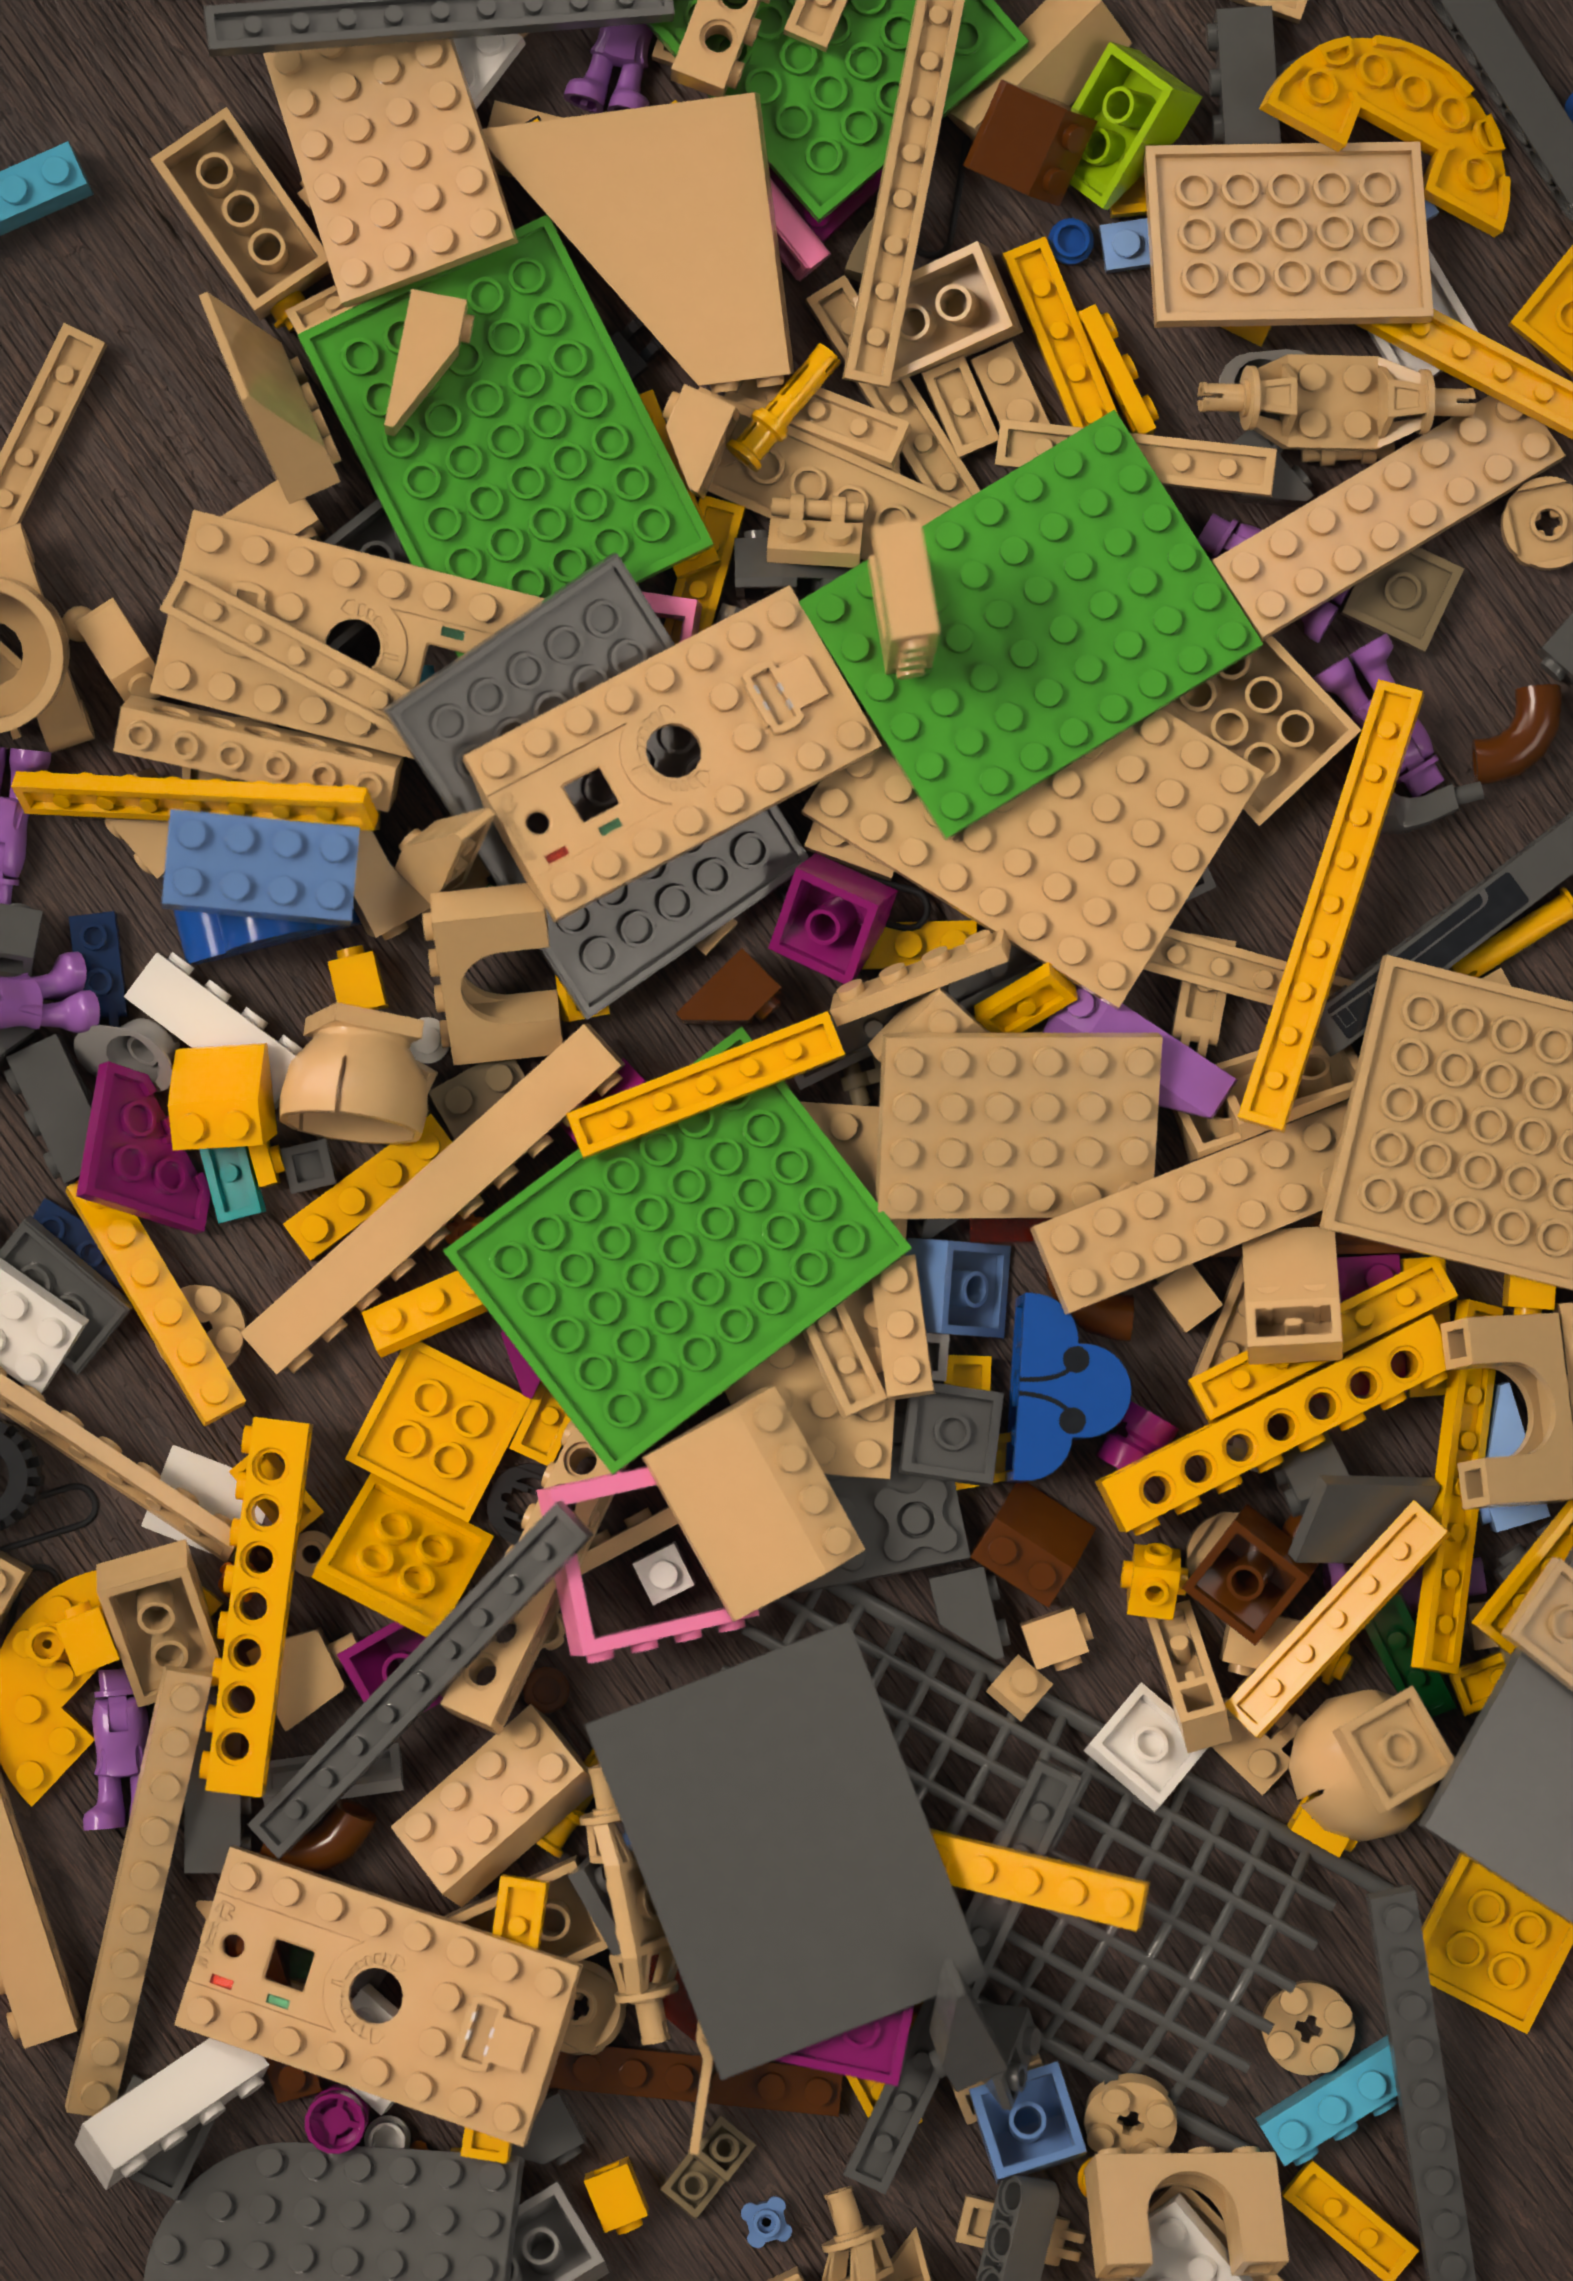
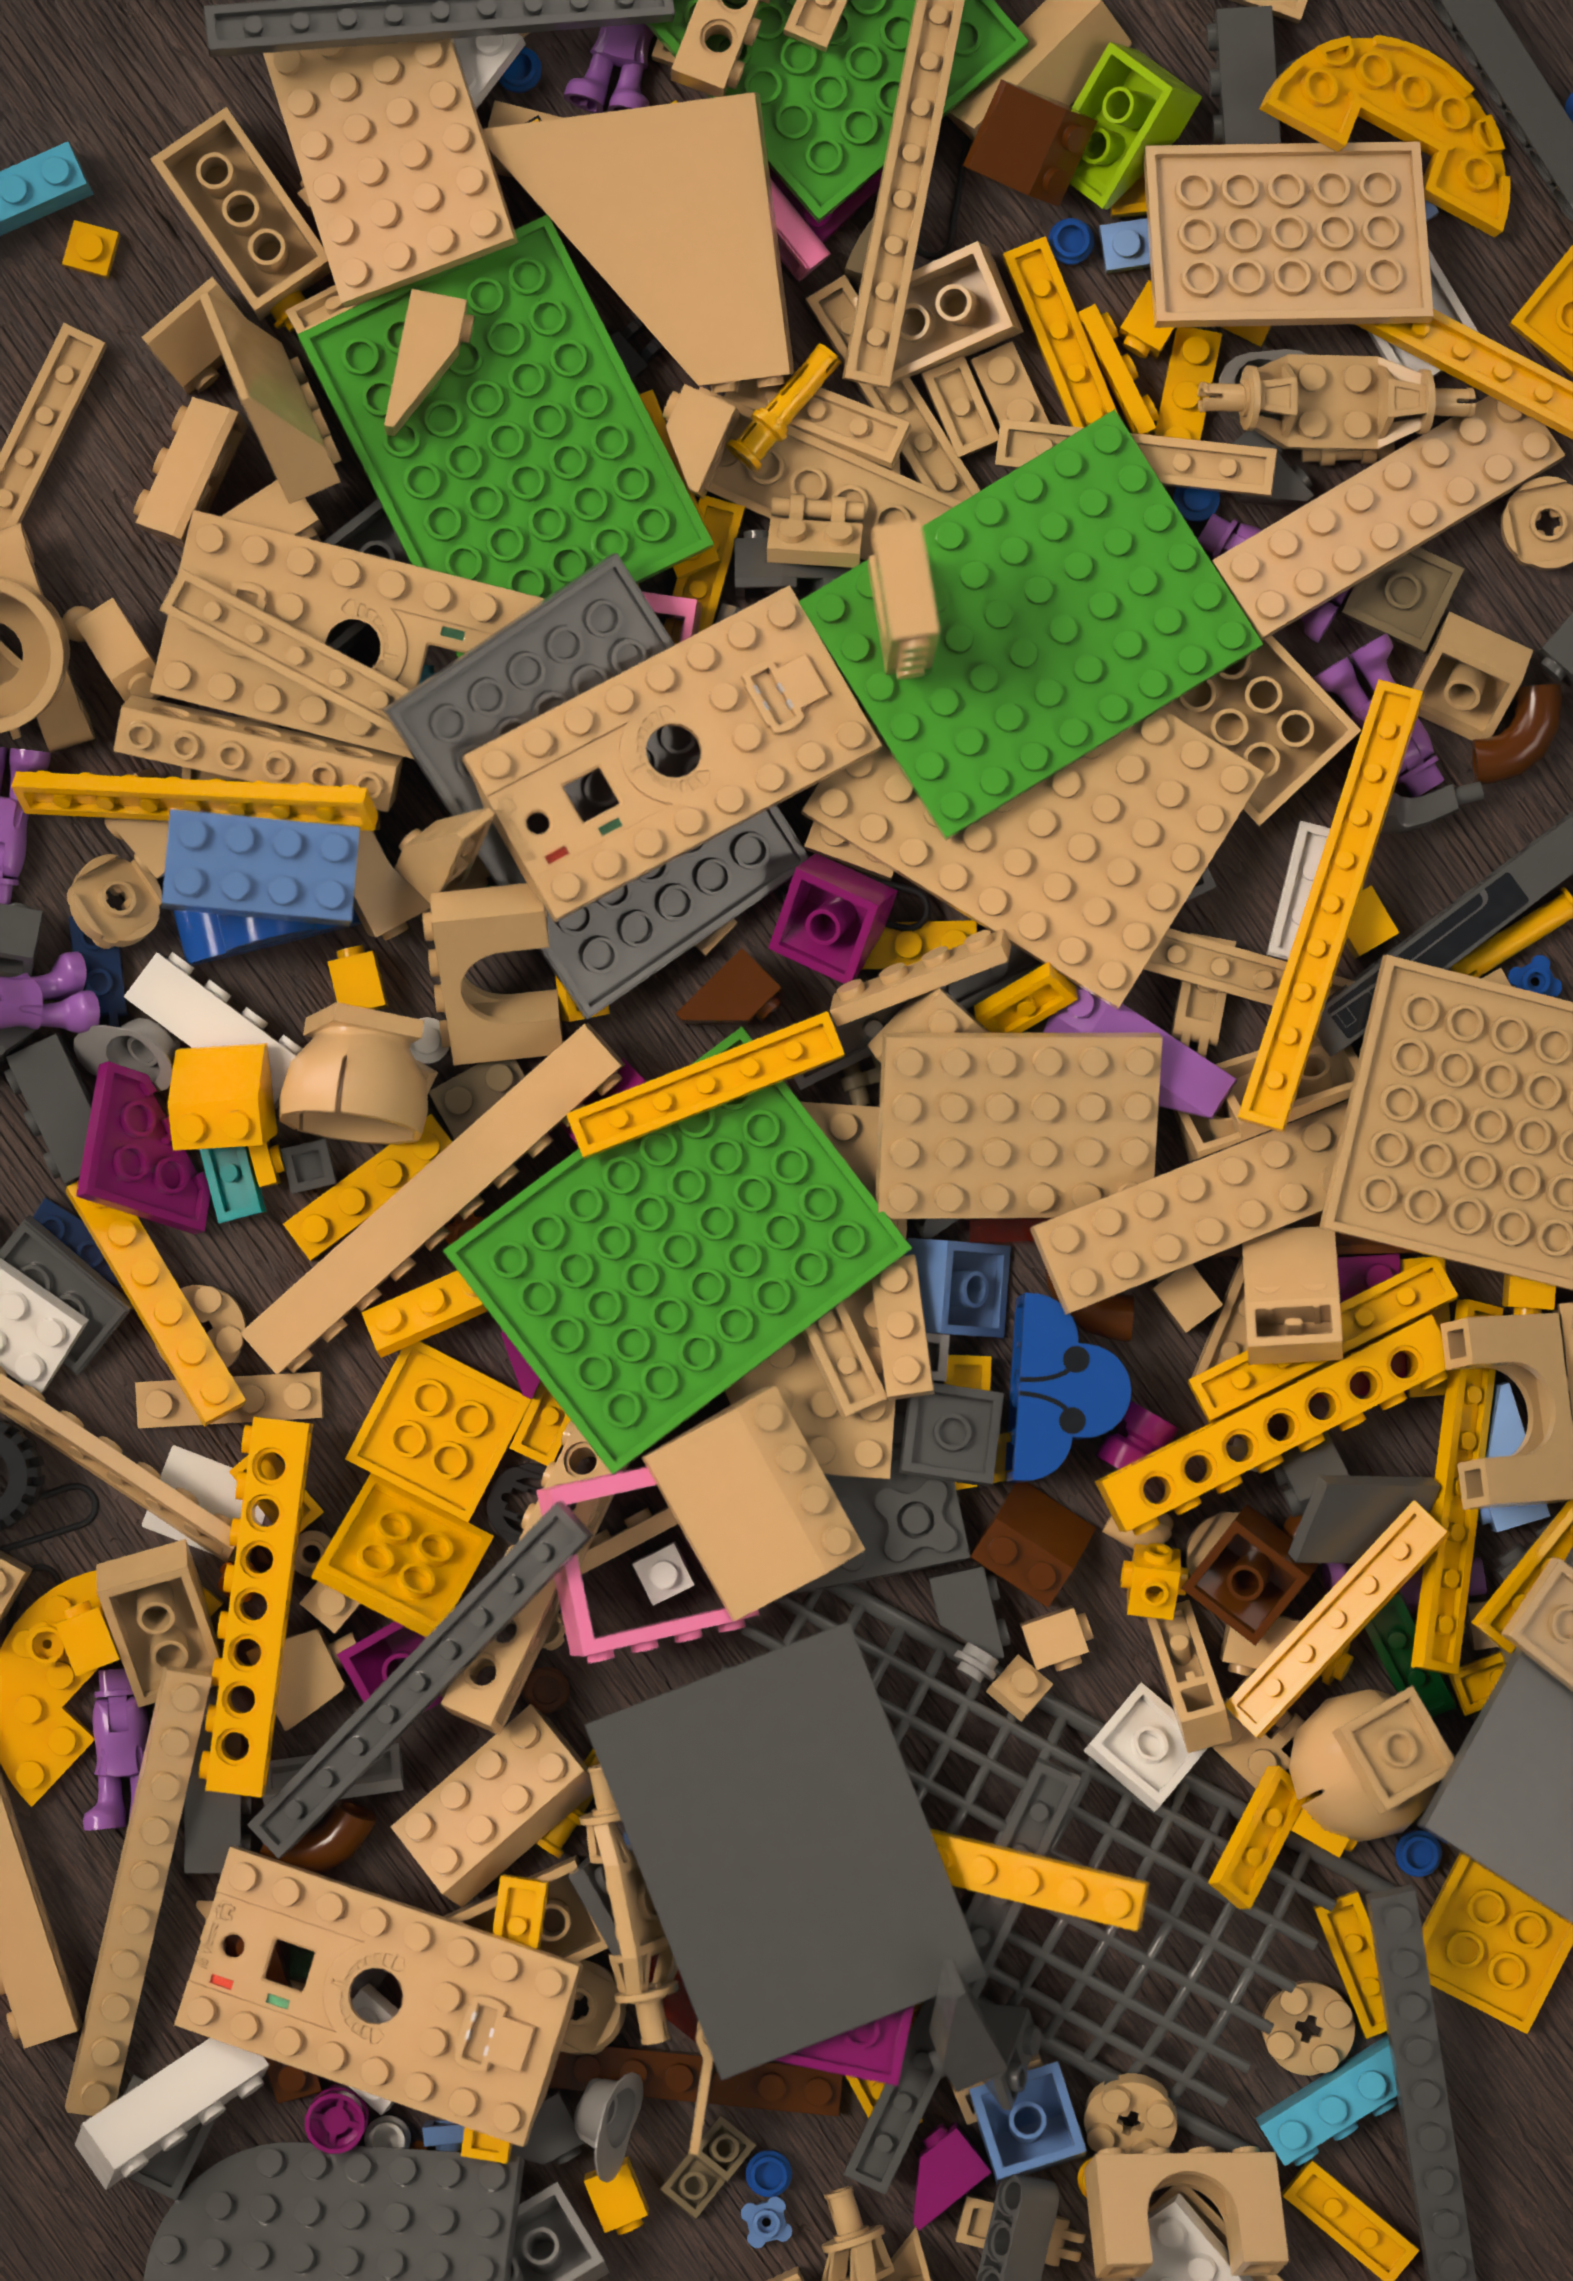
none -> yellow plate [62,220,121,279]
none -> tan plate [67,854,162,949]
none -> tan slope [133,397,248,549]
none -> tan plate [135,1371,324,1429]
none -> tan slope [141,277,246,395]
none -> tan brick [299,1582,361,1634]
none -> medium blue plate [423,2119,465,2152]
none -> blue plate [498,47,542,93]
none -> light grey piece [574,2072,643,2183]
none -> blue plate [746,2150,792,2197]
none -> magenta slope [912,2122,992,2231]
none -> light grey plate [954,1642,999,1683]
none -> tan arm [1102,1513,1174,1550]
none -> yellow brick [1118,280,1176,359]
none -> yellow plate [1154,327,1222,440]
none -> blue plate [1173,487,1220,522]
none -> yellow plate [1208,1766,1308,1909]
none -> white tile [1266,821,1330,961]
none -> yellow plate [1313,1890,1387,2039]
none -> yellow brick [1345,885,1399,959]
none -> blue plate [1395,1830,1442,1877]
none -> tan slope [1412,611,1533,741]
none -> blue plate [1508,955,1562,997]

